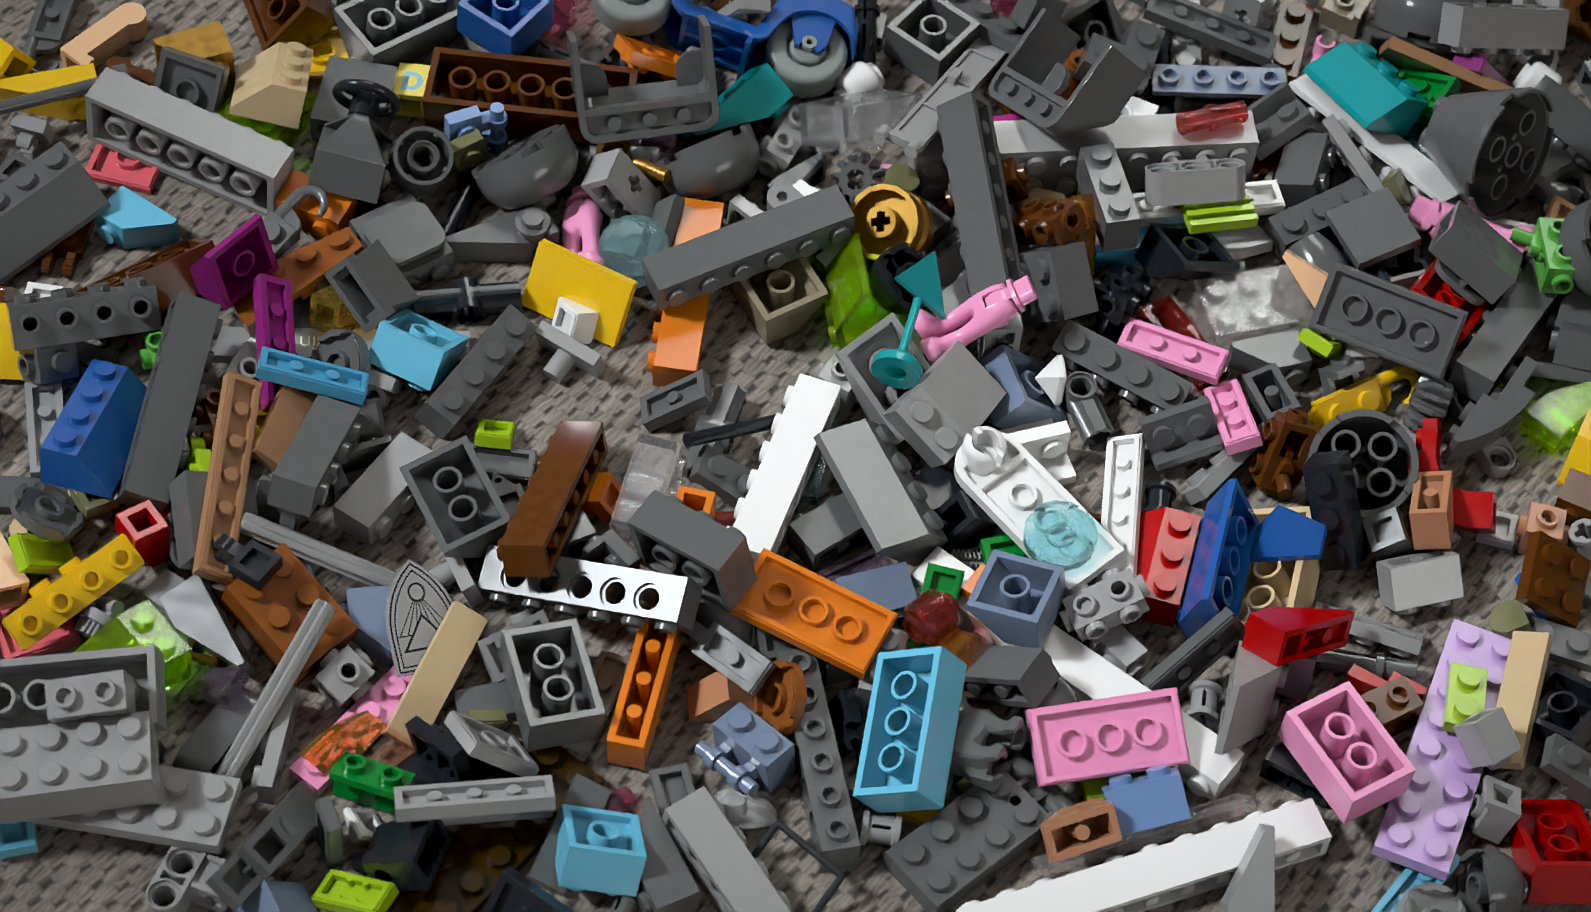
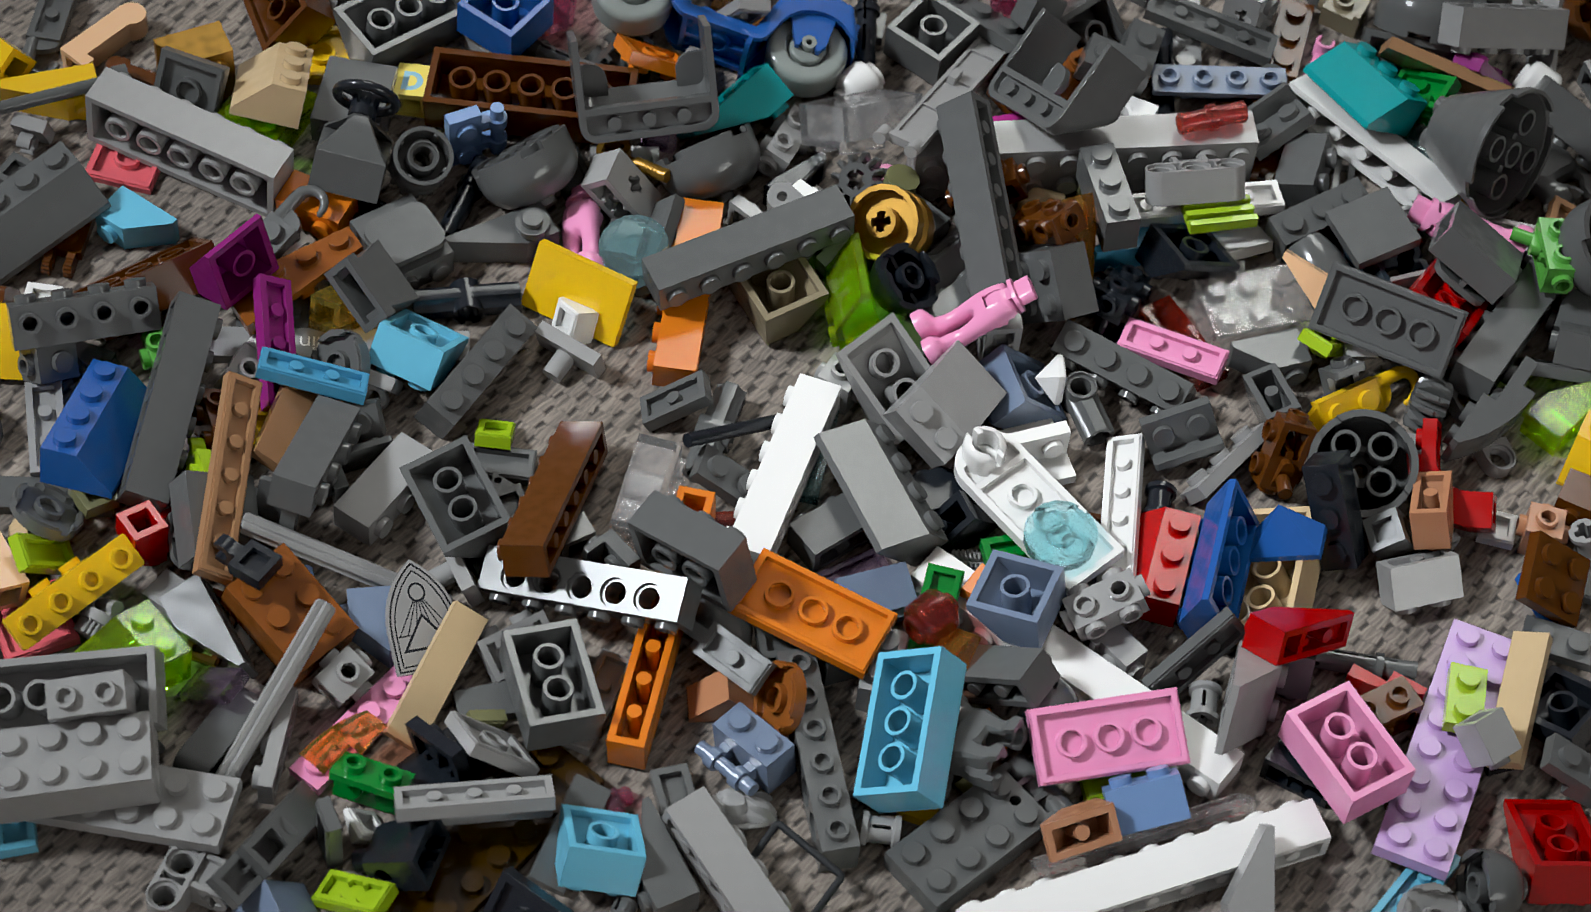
olive plate [450,128,490,173] -> none
orange tile [582,472,627,524] -> none
black plate [827,689,863,760] -> none
teal piece [871,251,946,389] -> none
bright pink tile [1203,379,1263,456] -> none
light grey plate [1314,601,1423,657] -> none
light grey plate [1321,114,1385,194] -> none
olive tile [1382,168,1412,207] -> none
light grey brick [1467,775,1521,844] -> none
olive tile [1489,599,1533,639] -> none

